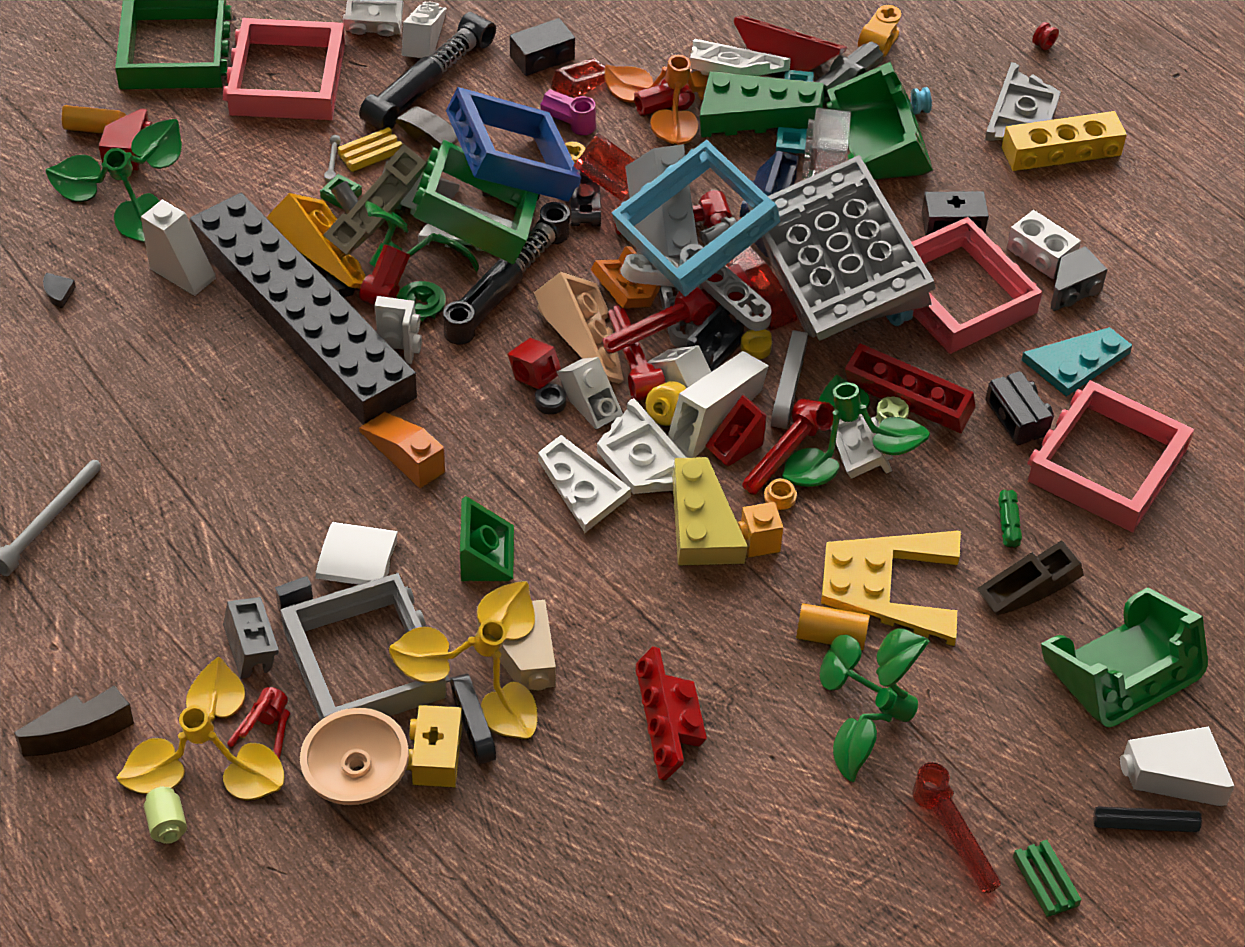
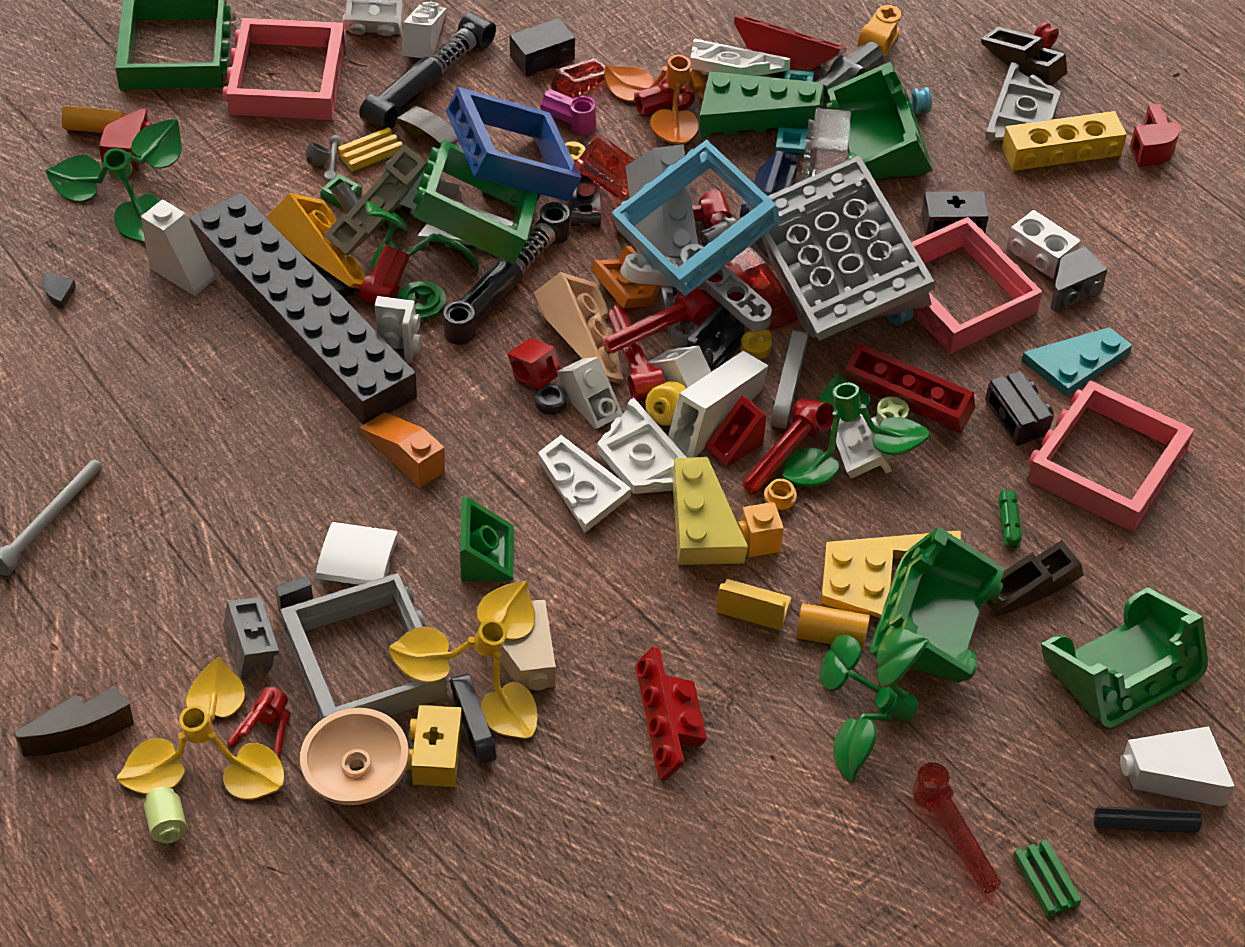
none -> dark grey hinge [305,142,331,167]
none -> yellow panel [716,579,791,631]
none -> green windscreen [870,526,1005,683]
none -> dark brown slope [981,26,1068,85]
none -> red brick [1130,103,1181,167]

